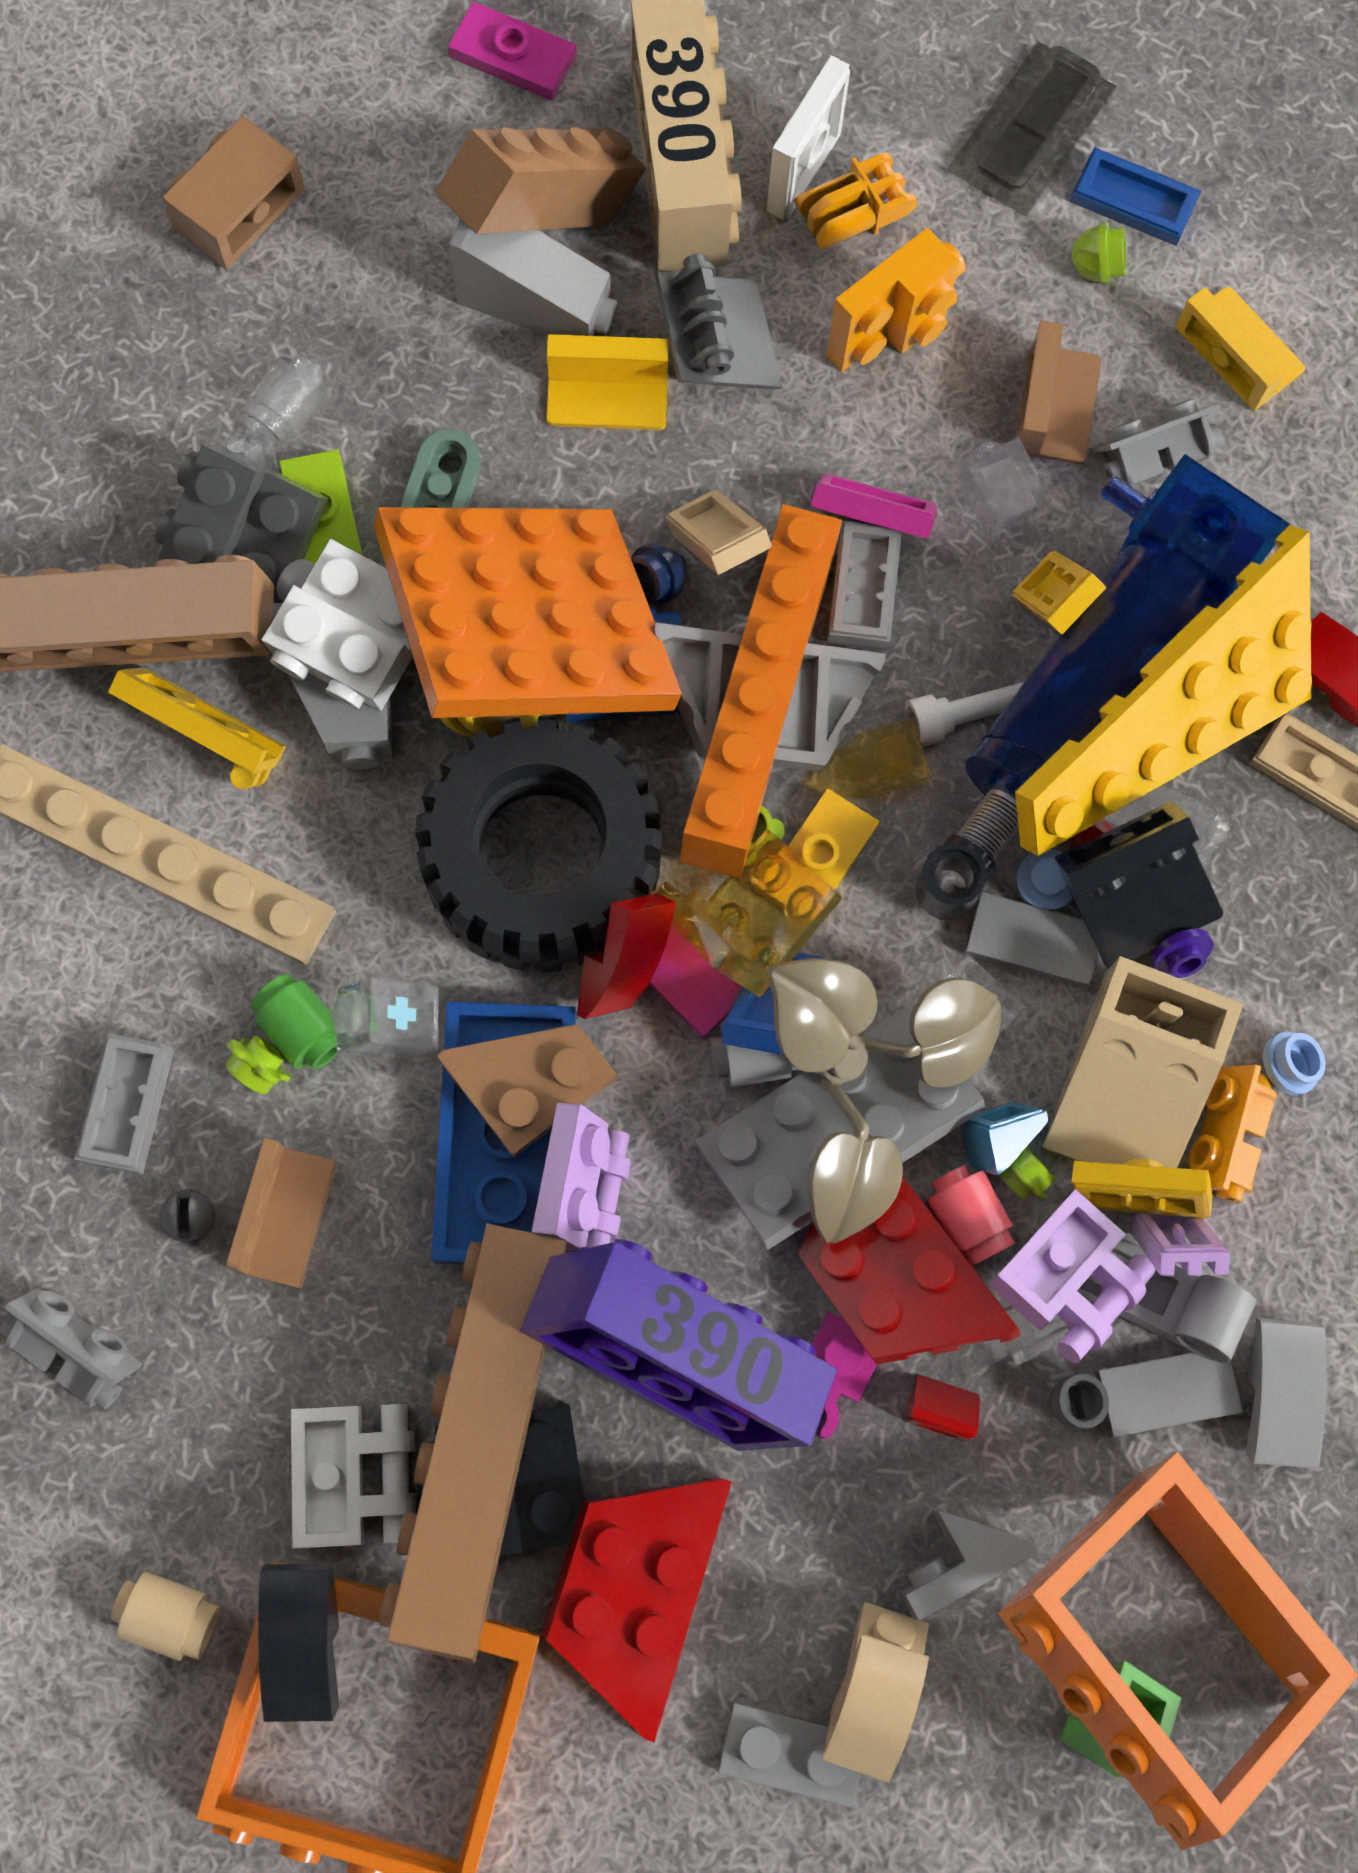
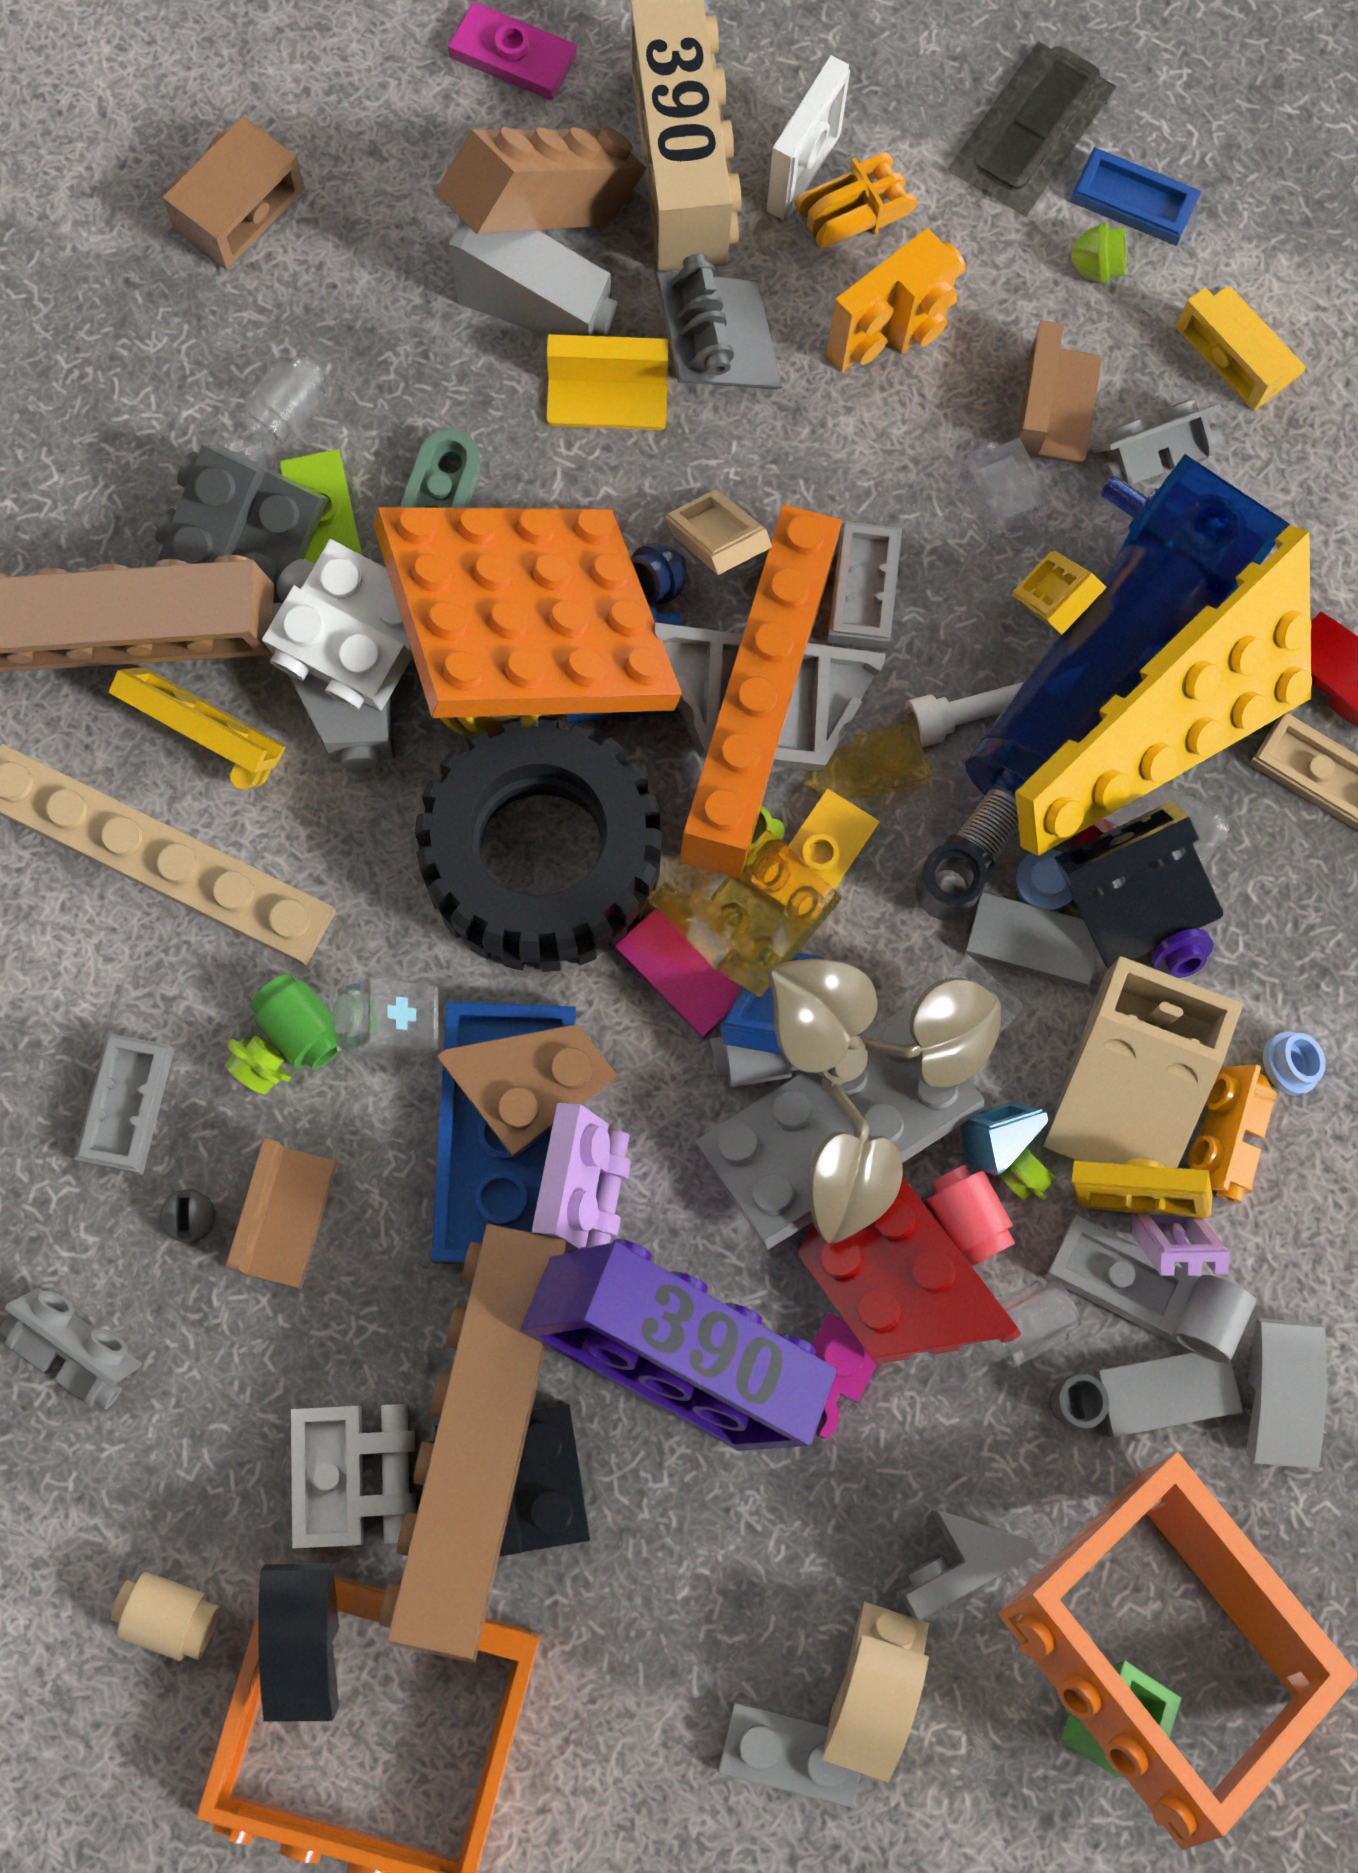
red wing [541,1477,732,1743] -> none
red slope [576,893,676,1019] -> none
dark pink tile [810,473,938,539] -> none
red slope [904,1374,980,1441] -> none
lavender plate [989,1189,1155,1363] -> none

